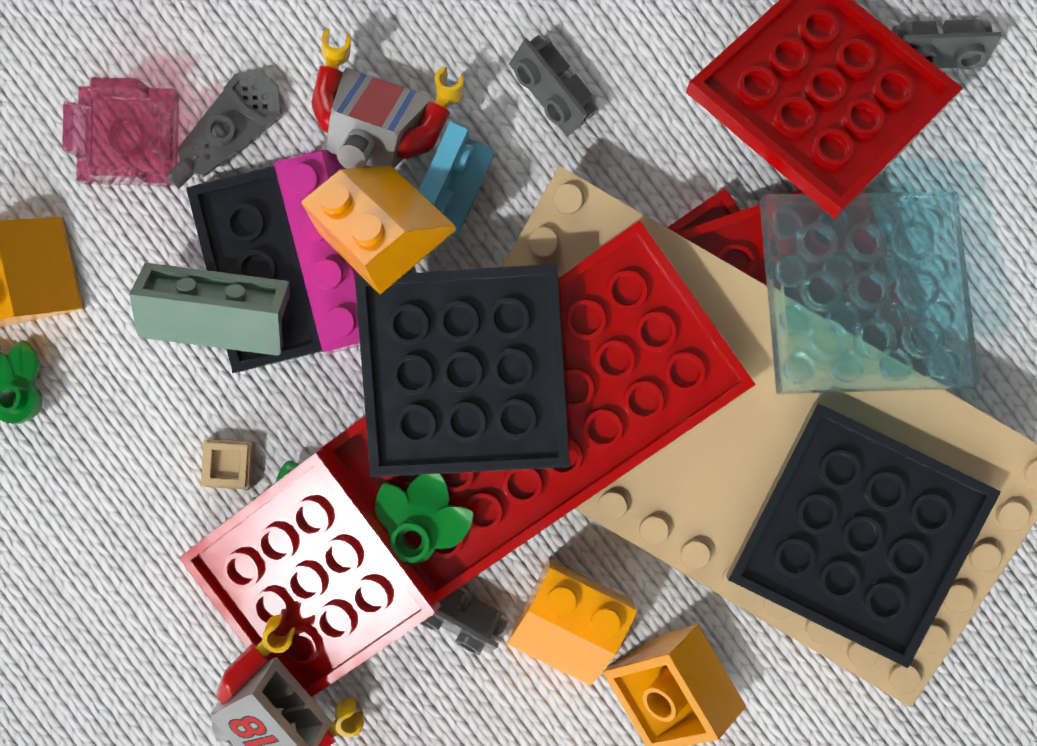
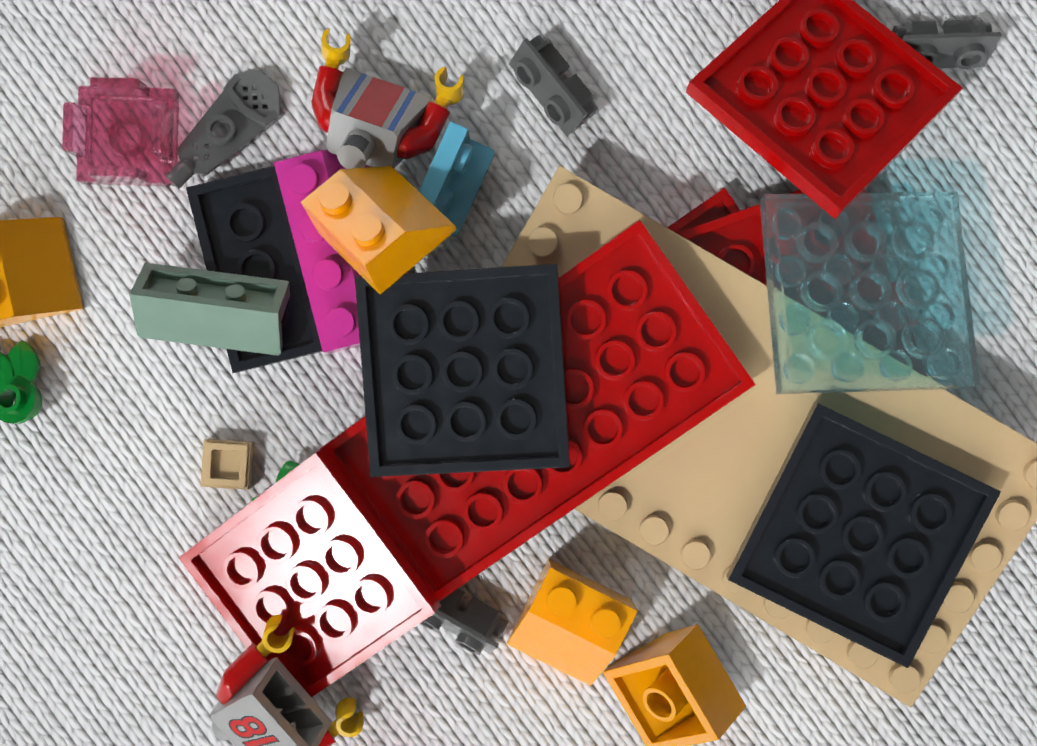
green plate [375,474,474,564] -> none

